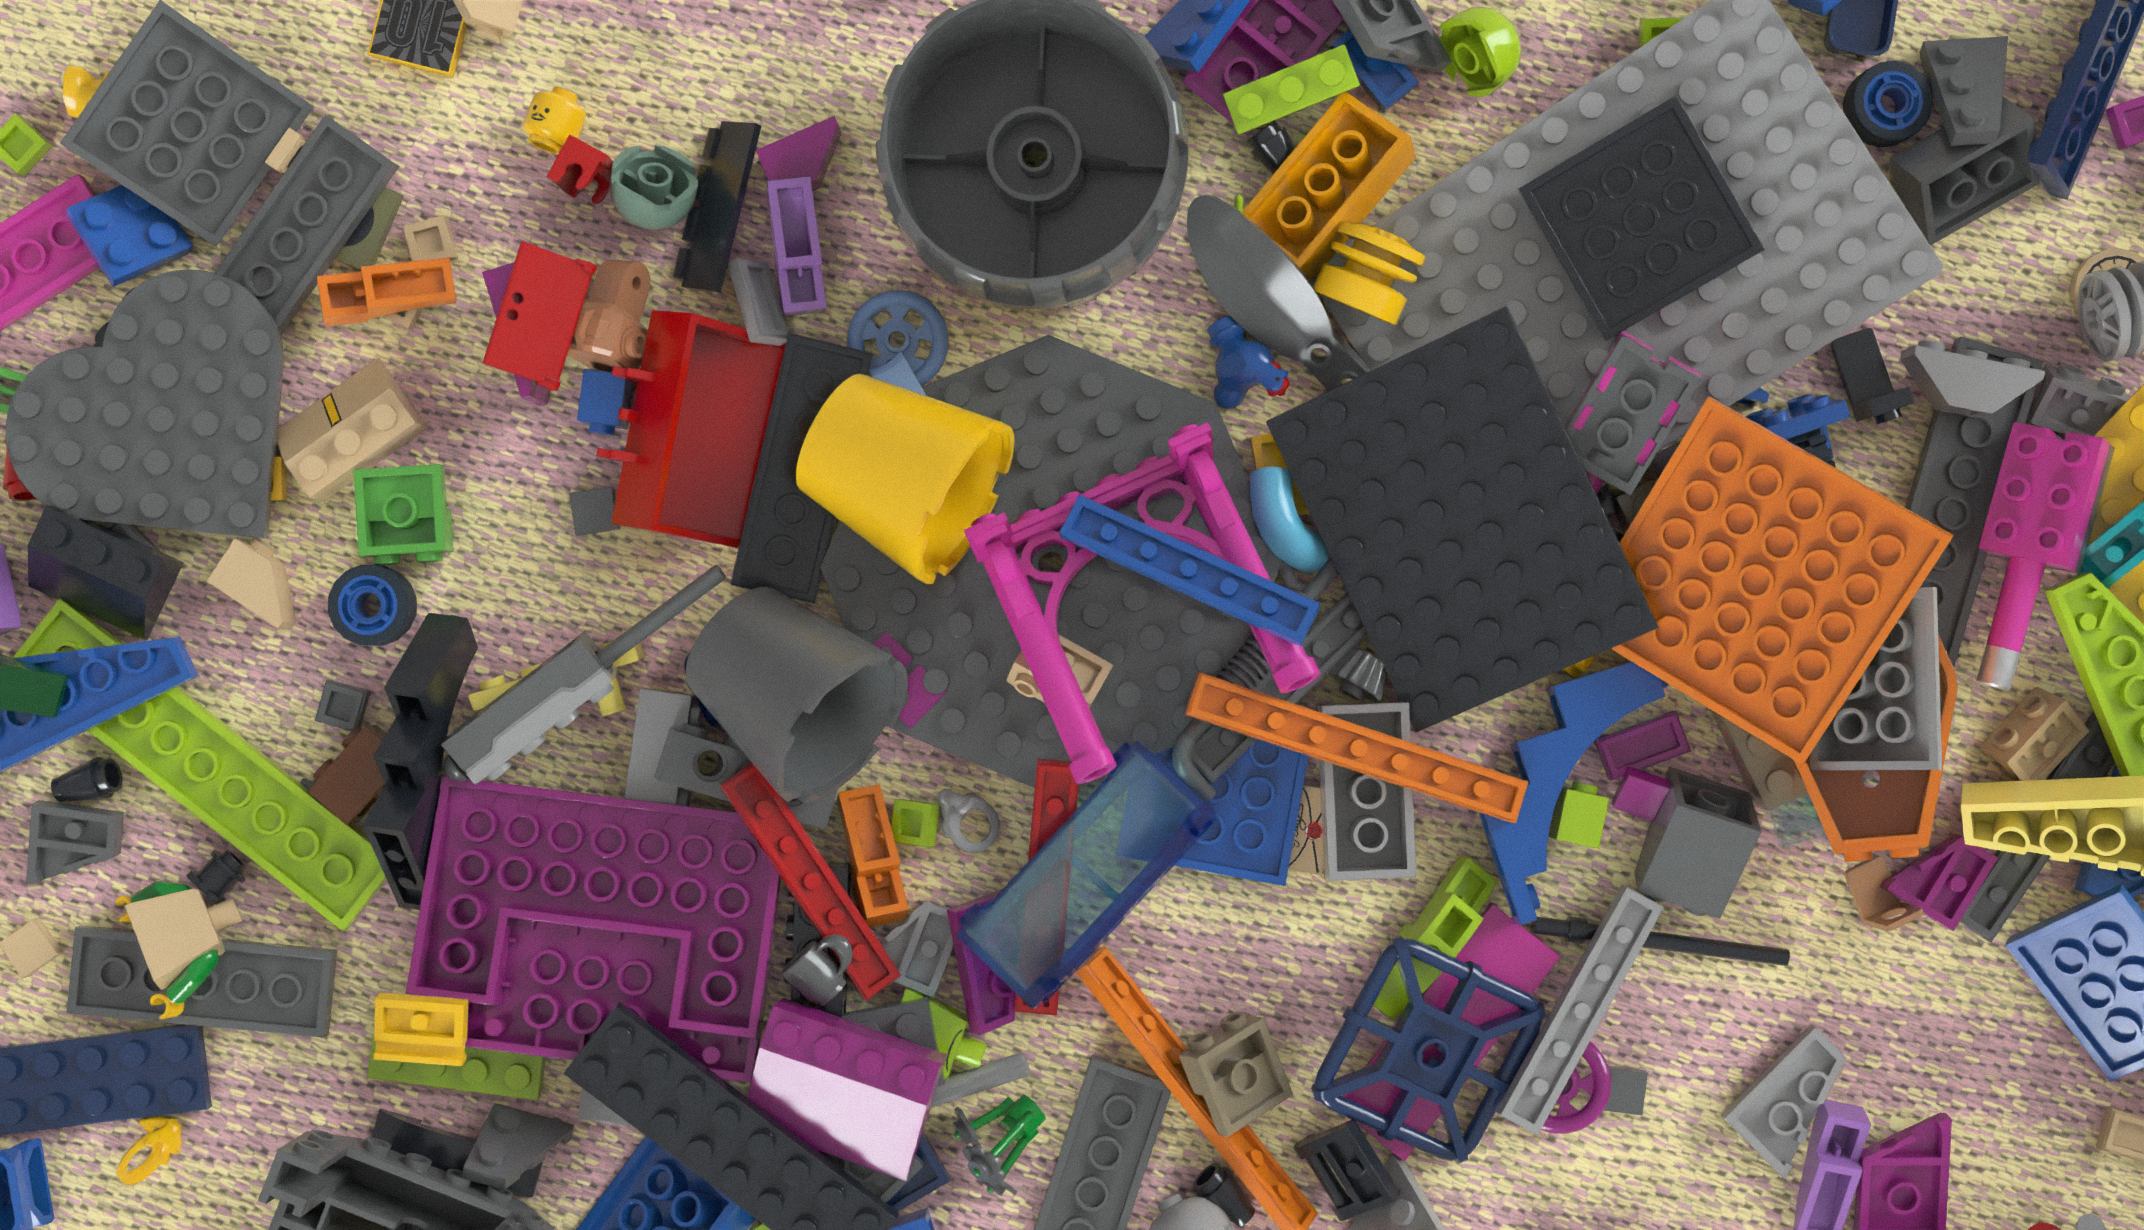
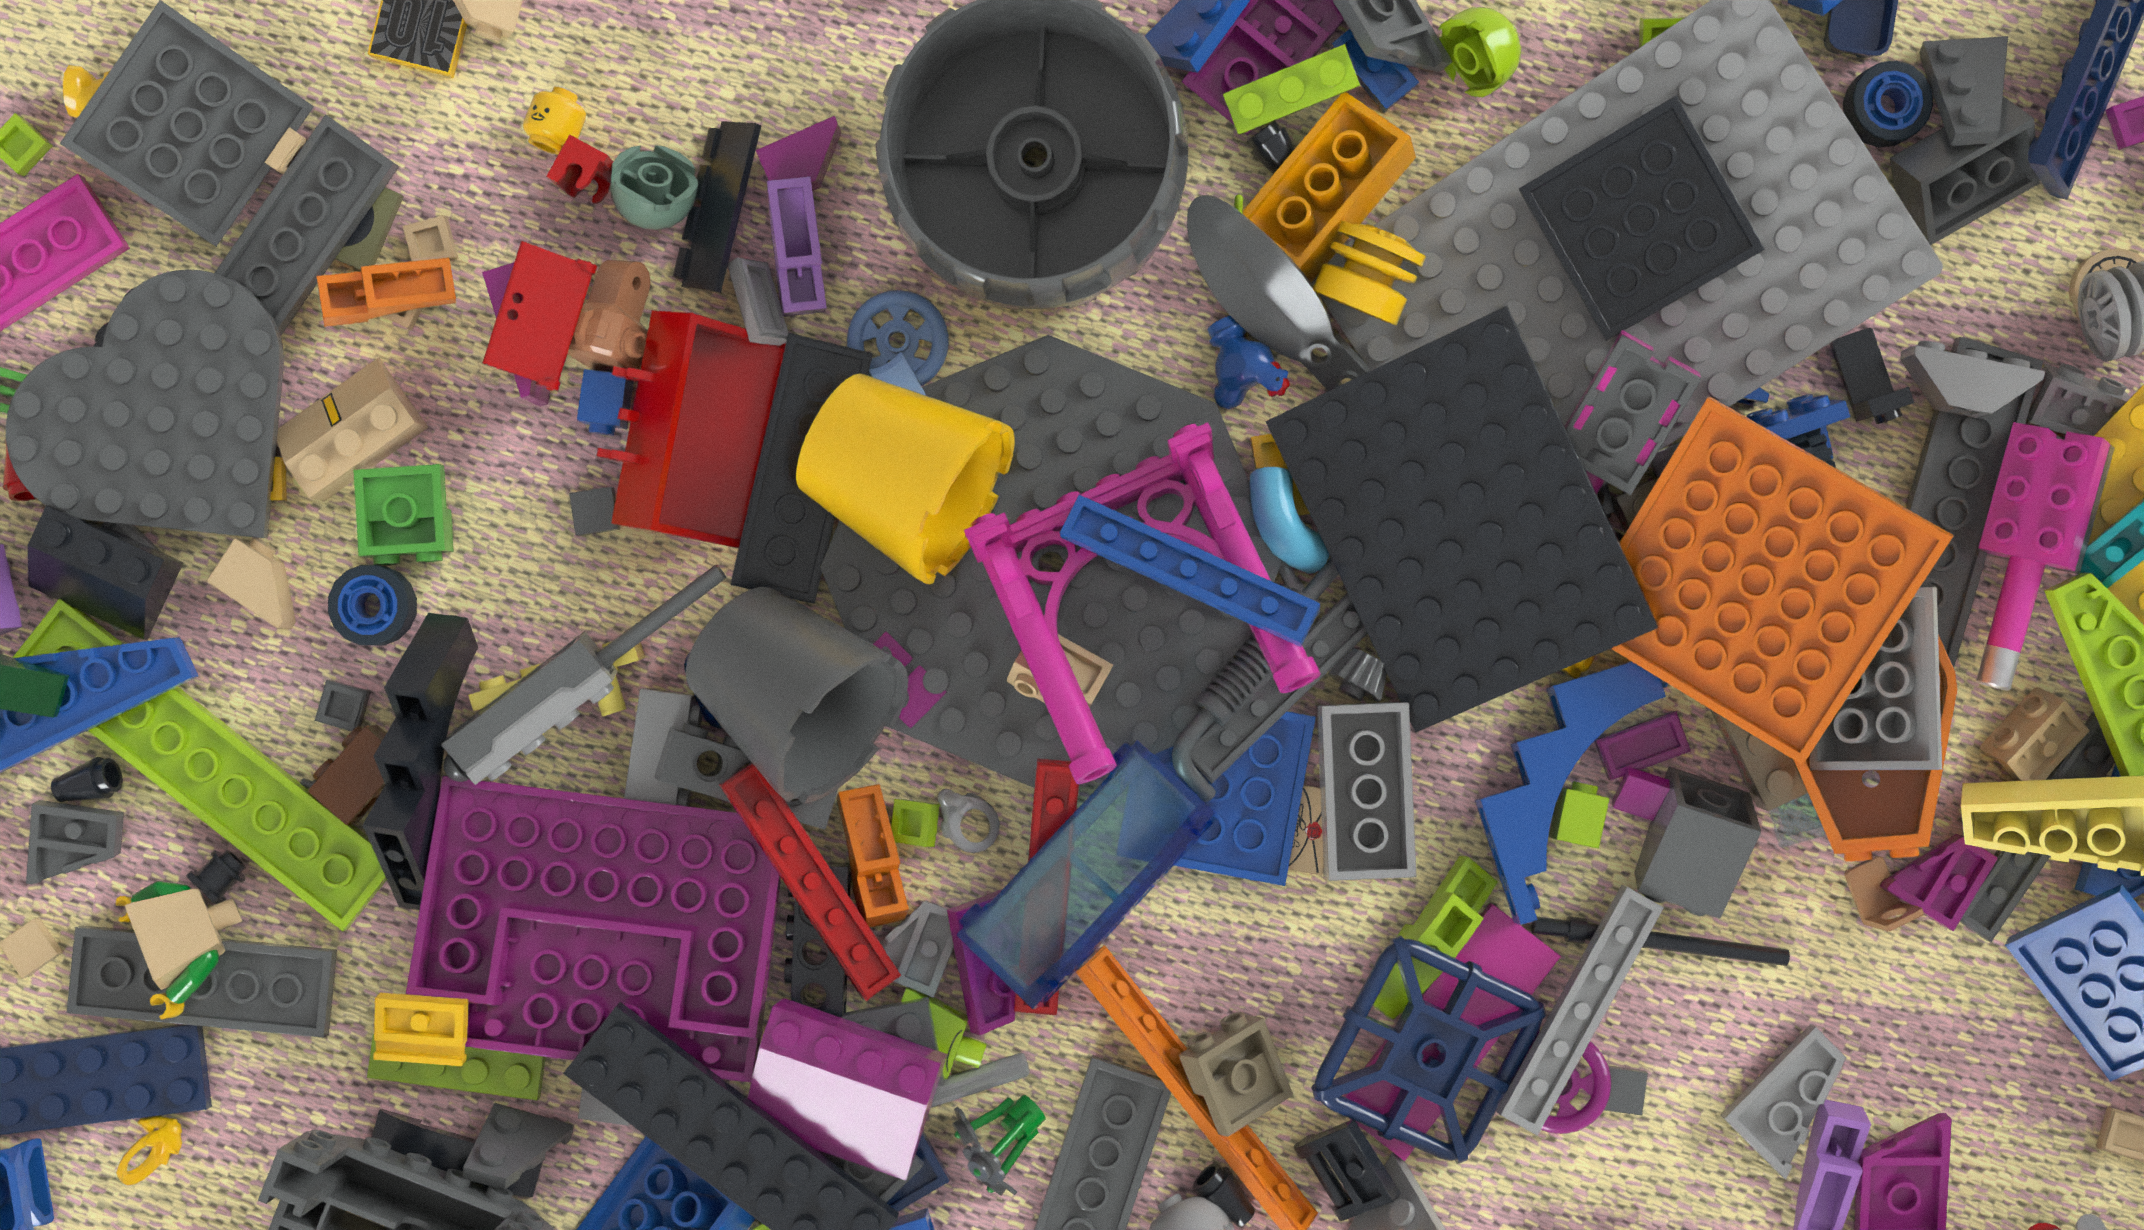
blue plate [66,185,193,287] -> none
dark grey piece [781,934,853,1006] -> none
orange tile [1184,672,1528,823] -> none

